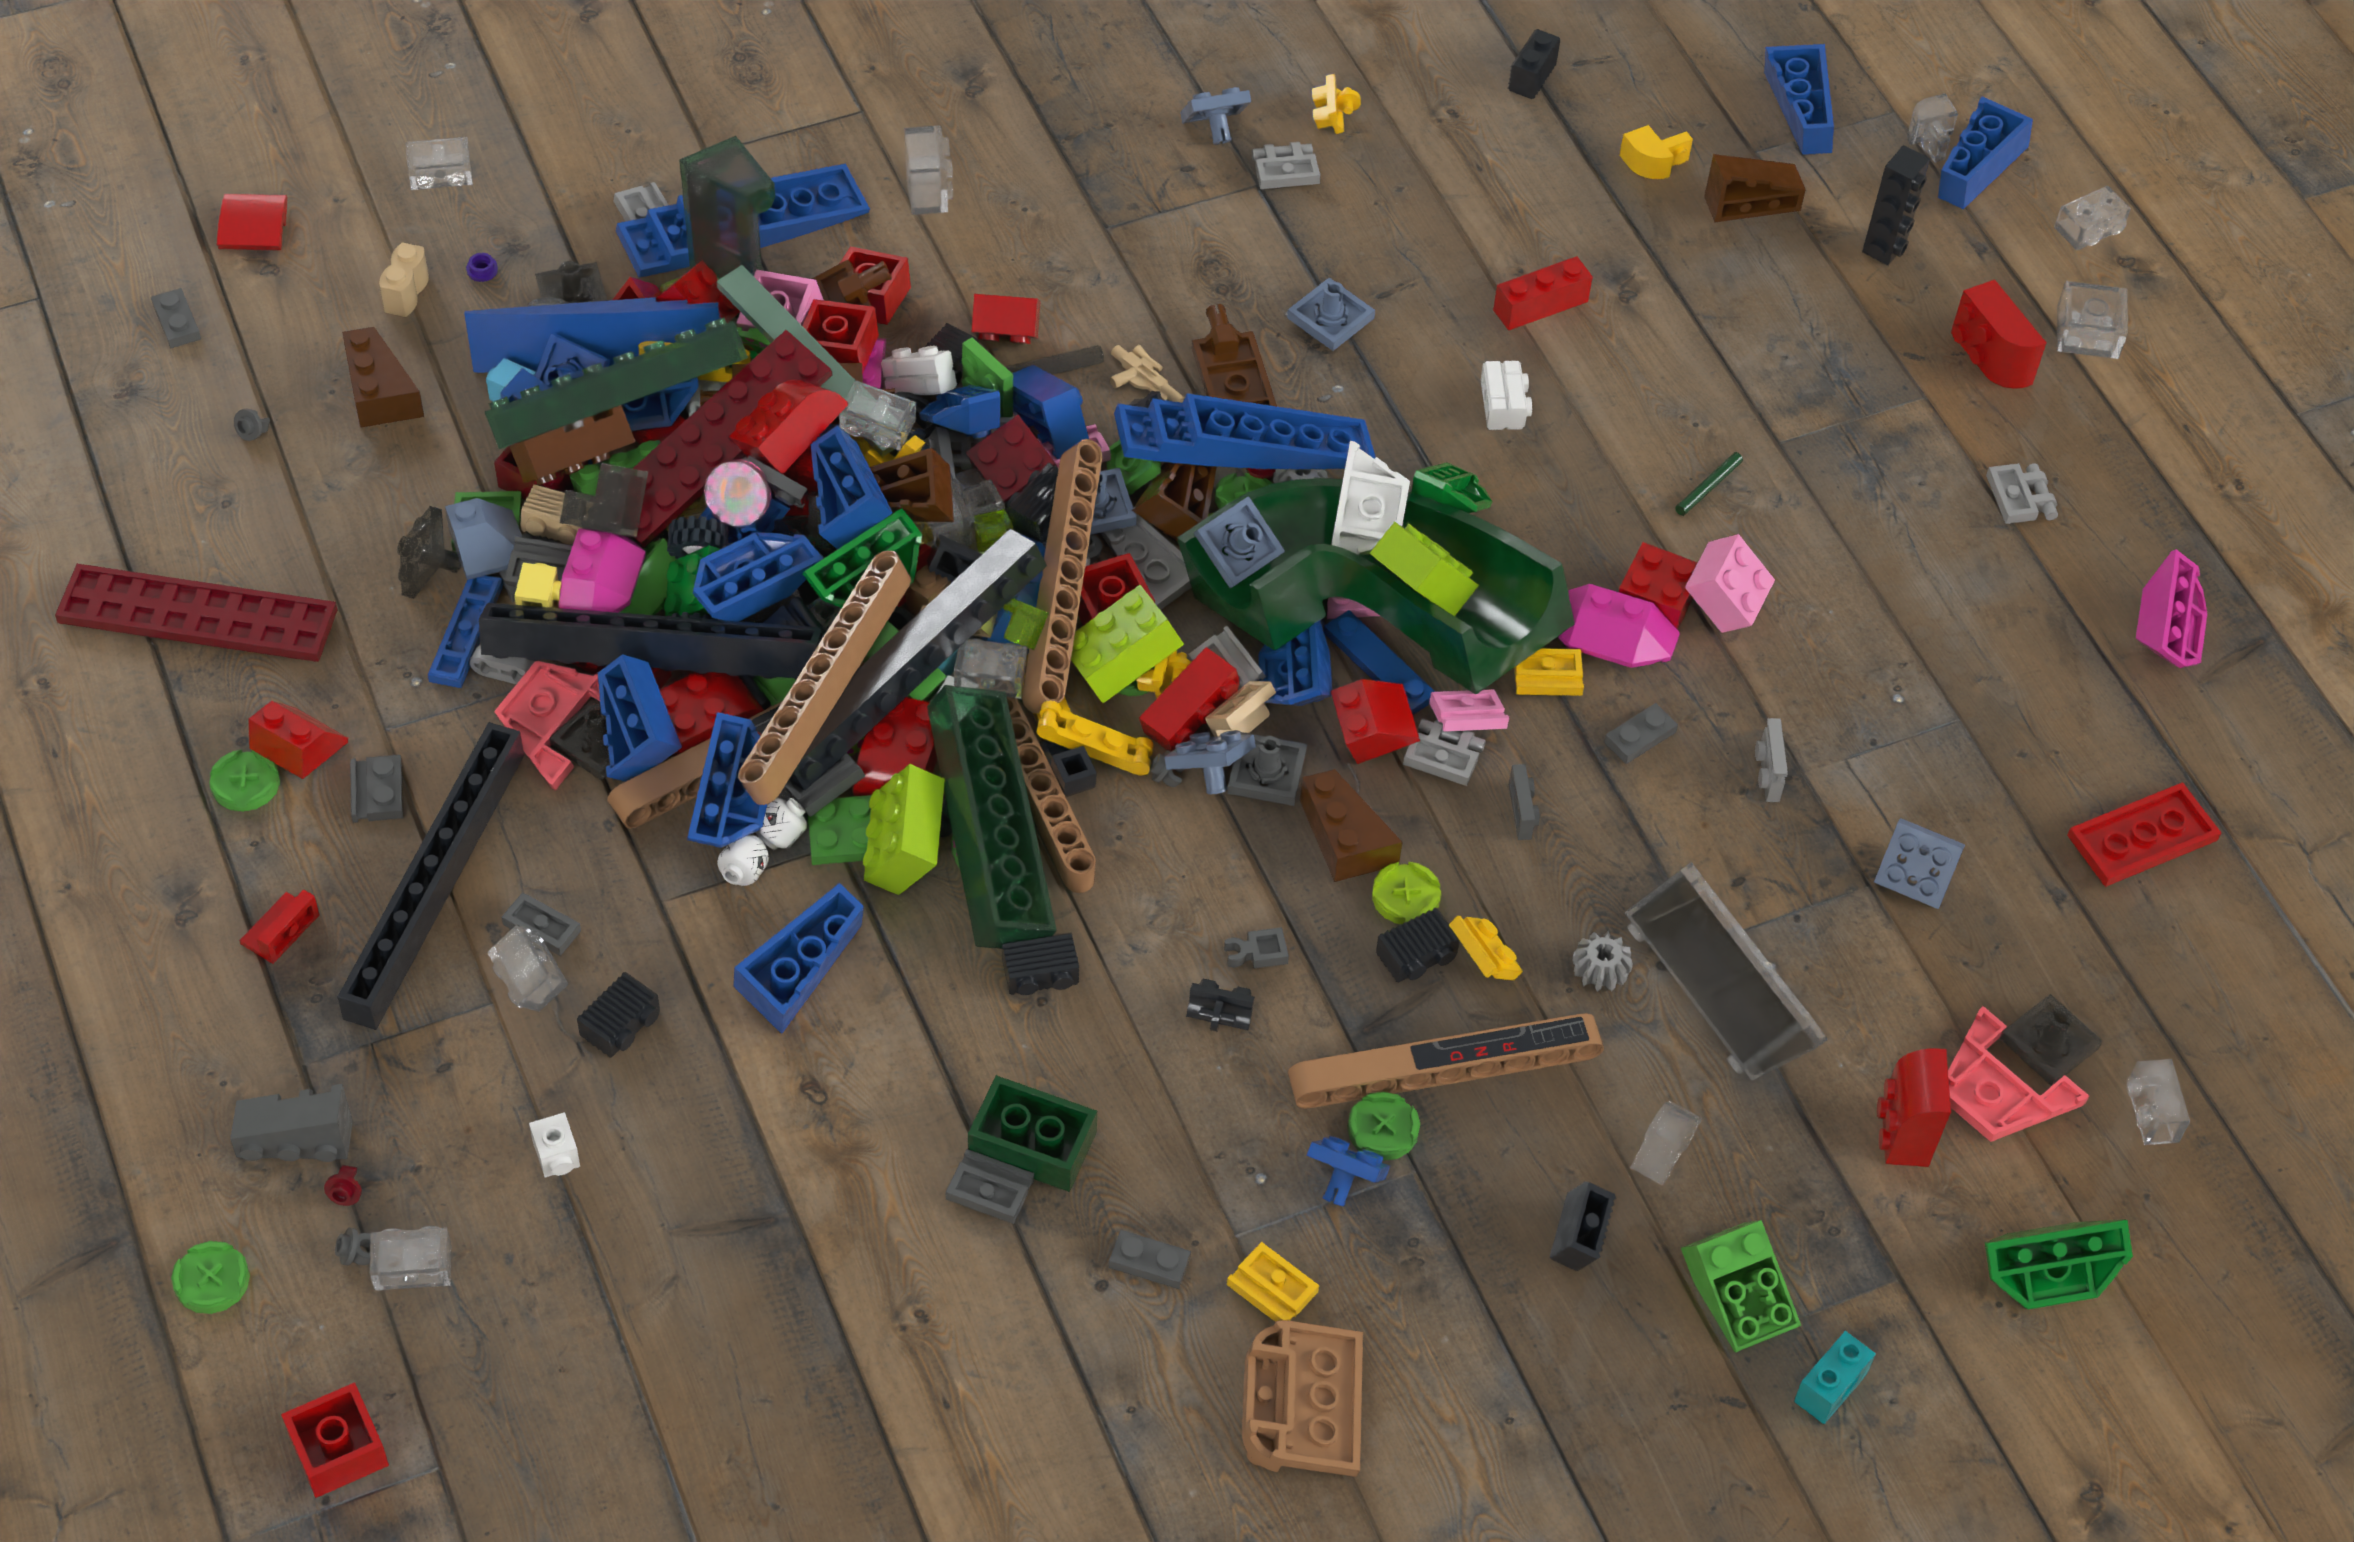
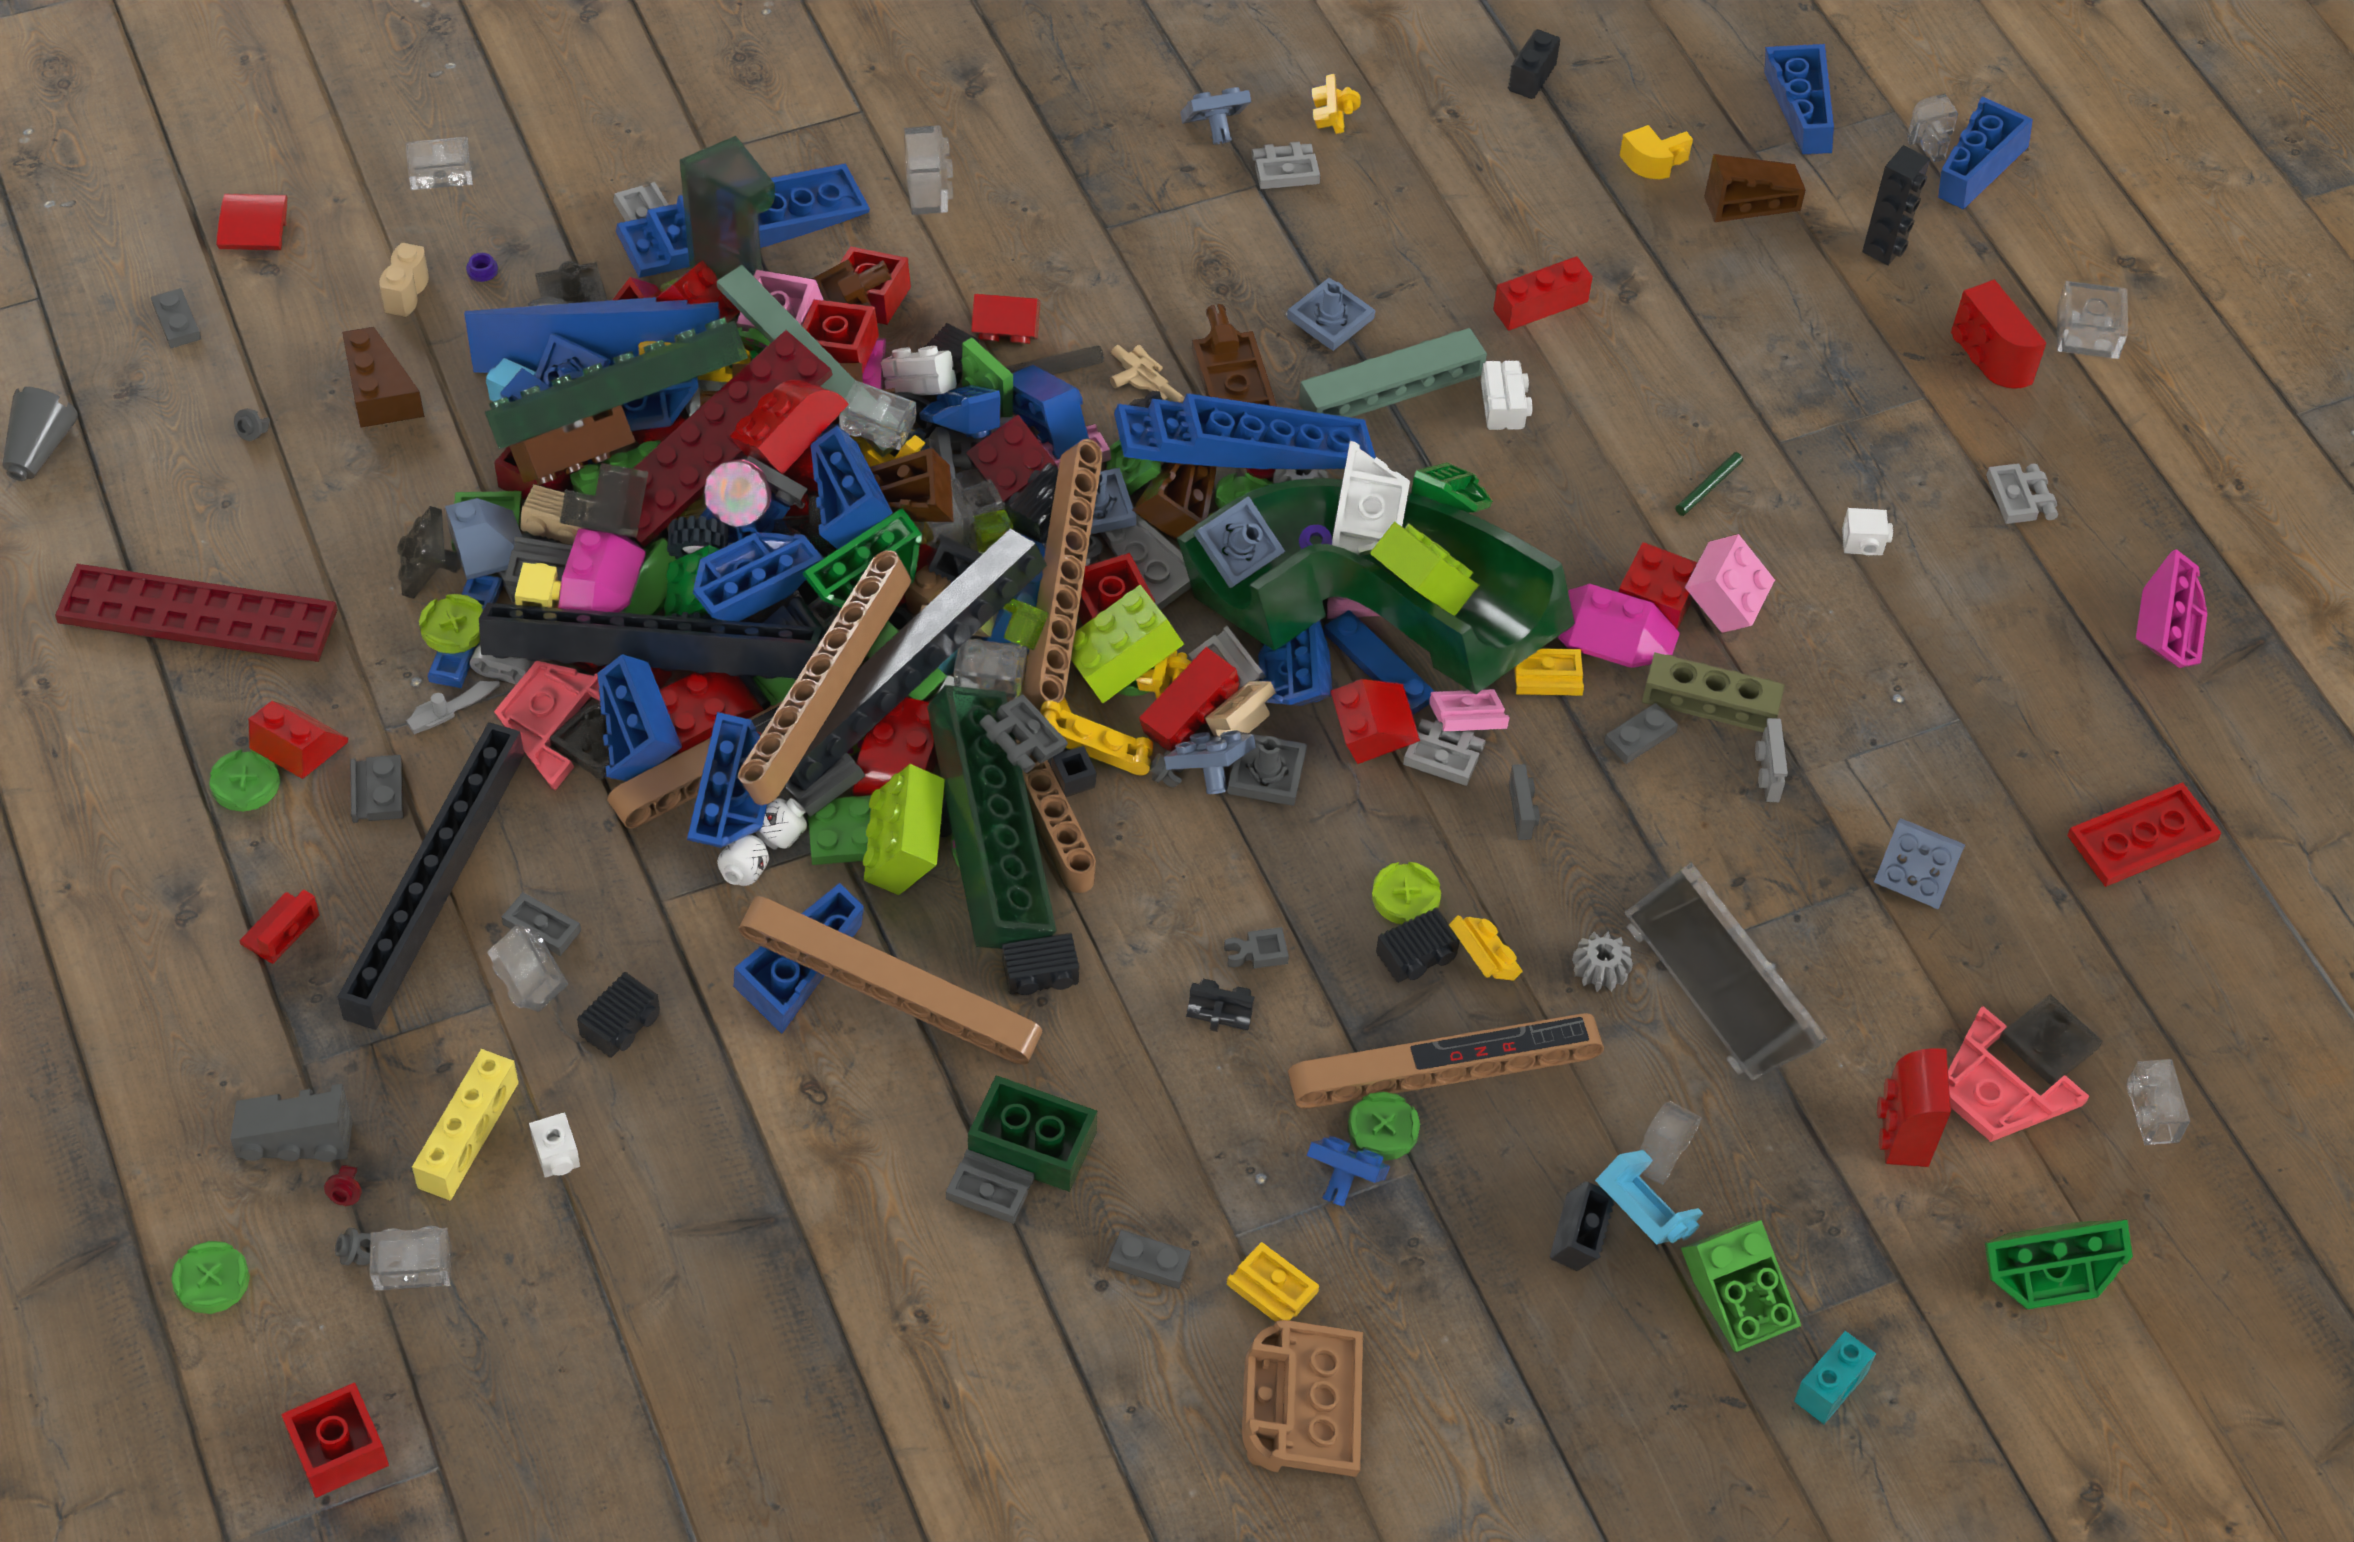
reddish brown wedge [1300,769,1403,882] -> none
clear brick [2054,186,2131,250] -> none
none -> dark grey cone [2,387,78,481]
none -> light grey piece [406,681,500,734]
none -> light yellow brick [412,1049,518,1201]
none -> lime tile [419,594,483,654]
none -> medium nougat beam [738,896,1042,1065]
none -> dark grey plate [980,694,1068,773]
none -> sand green brick [1299,328,1487,418]
none -> dark purple plate [1299,525,1332,549]
none -> medium azure panel [1595,1150,1703,1245]
none -> olive brick [1642,652,1785,732]
none -> white brick [1842,508,1893,555]

